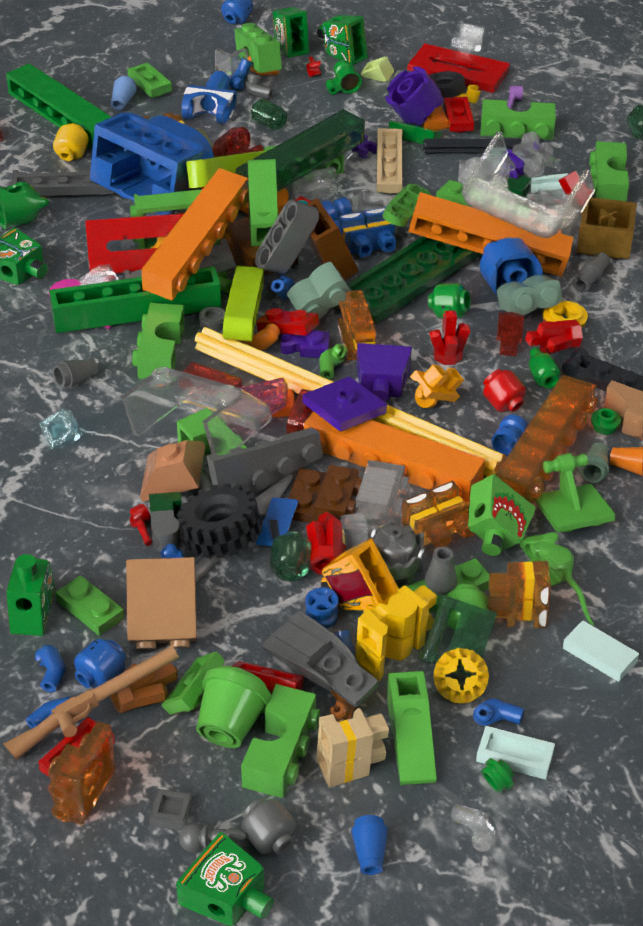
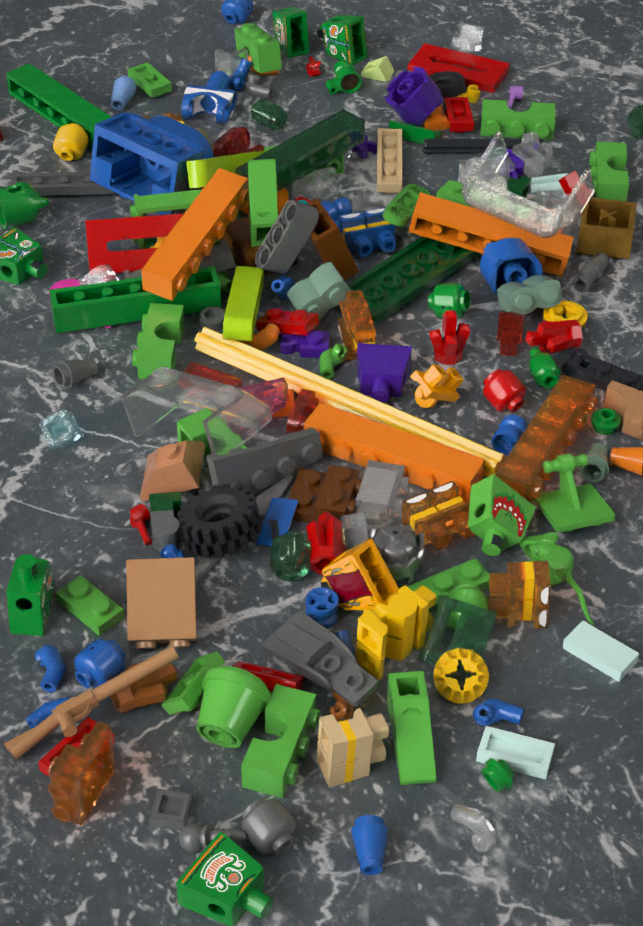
dark purple plate [302,376,387,432] -> none
dark grey cone [425,547,458,595] -> none

